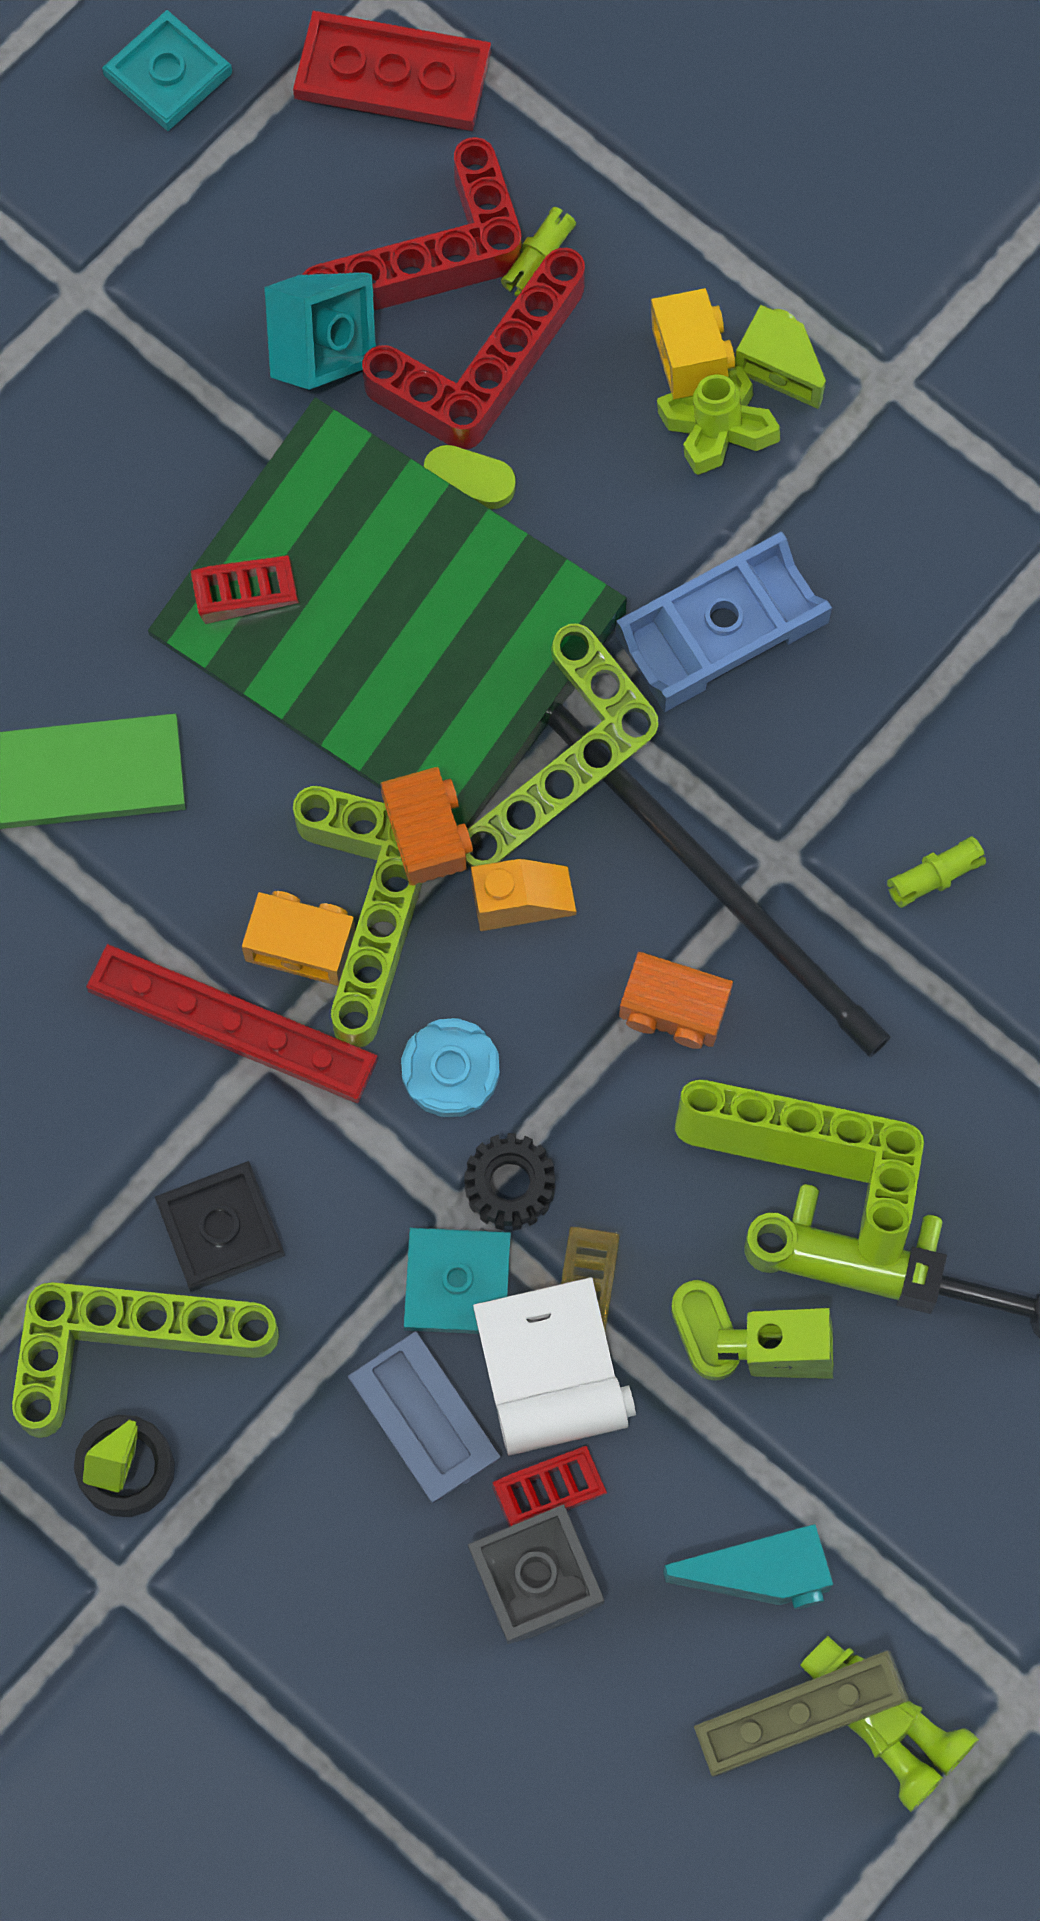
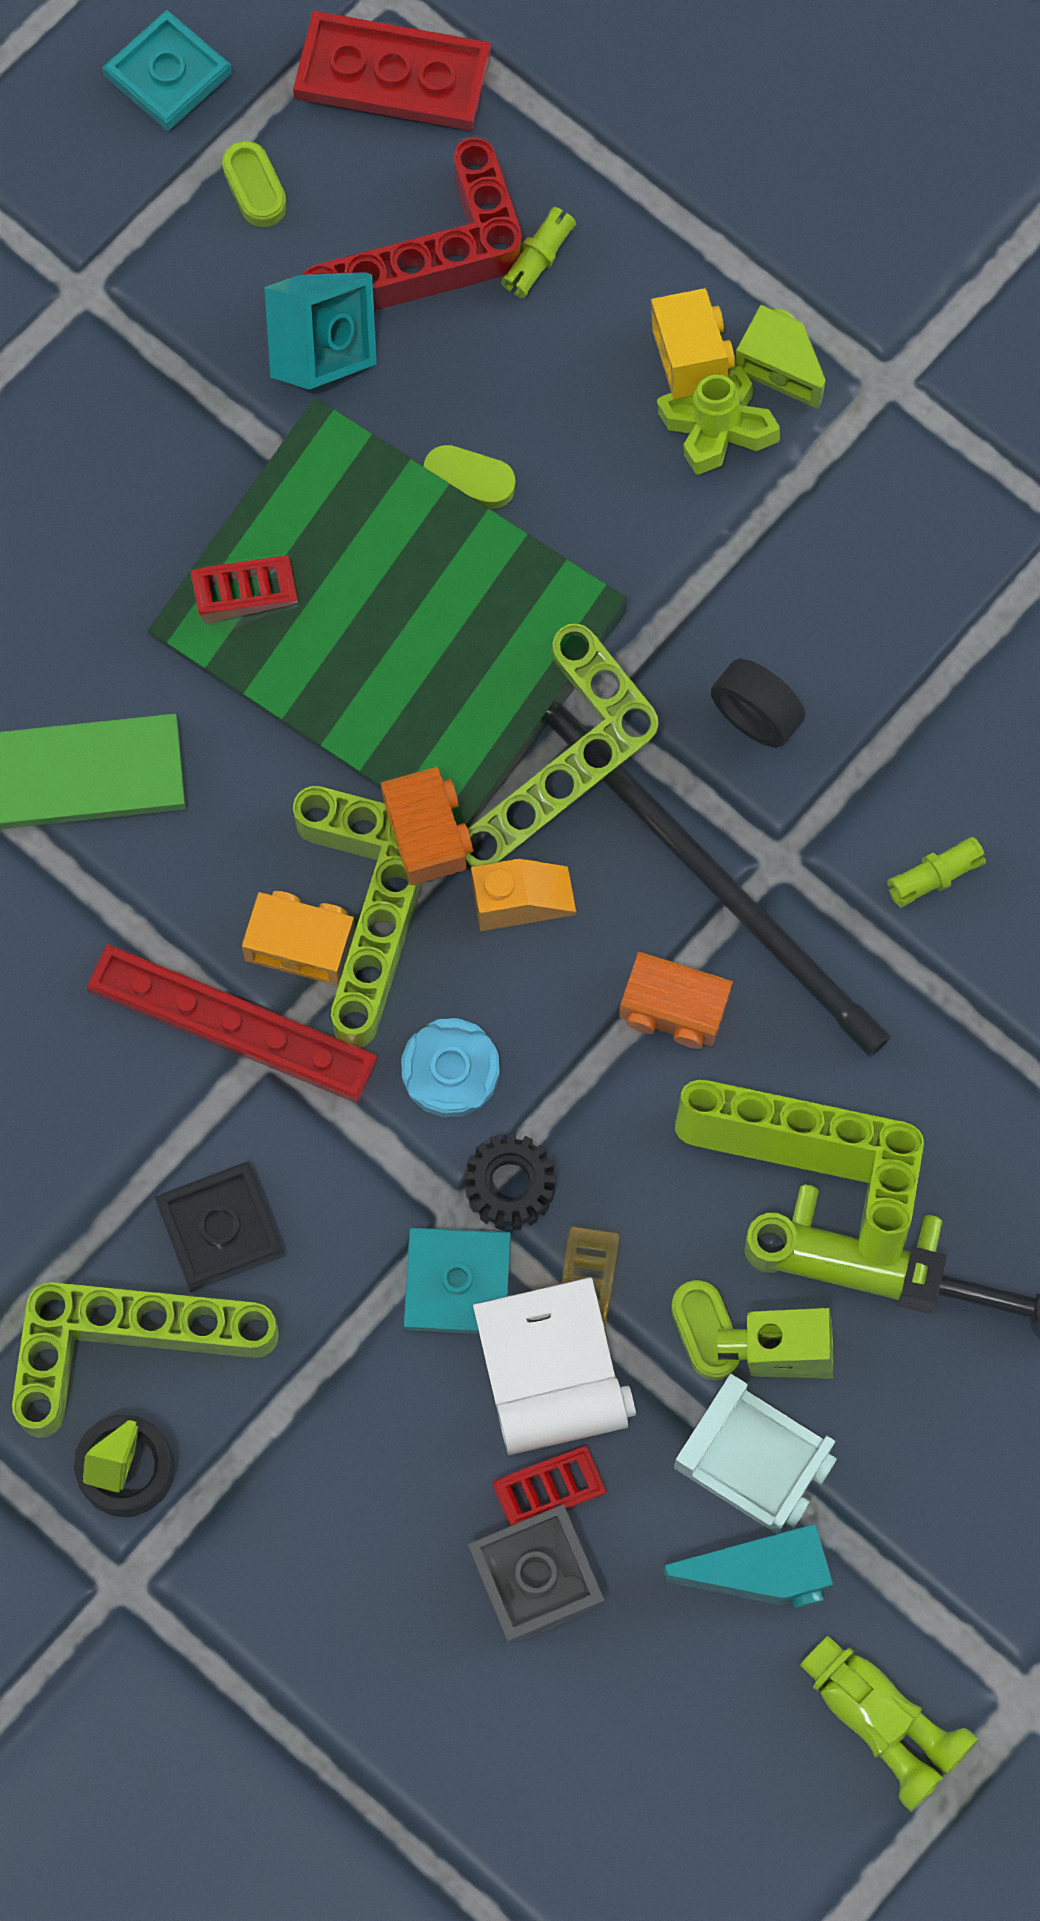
sand blue piece [348,1331,501,1504] -> none
red beam [362,248,585,450] -> none
medium blue piece [616,531,832,712] -> none
olive tile [694,1650,909,1777] -> none
none -> lime tile [222,141,287,227]
none -> light aqua panel [674,1374,837,1534]
none -> black tyre [711,658,805,748]

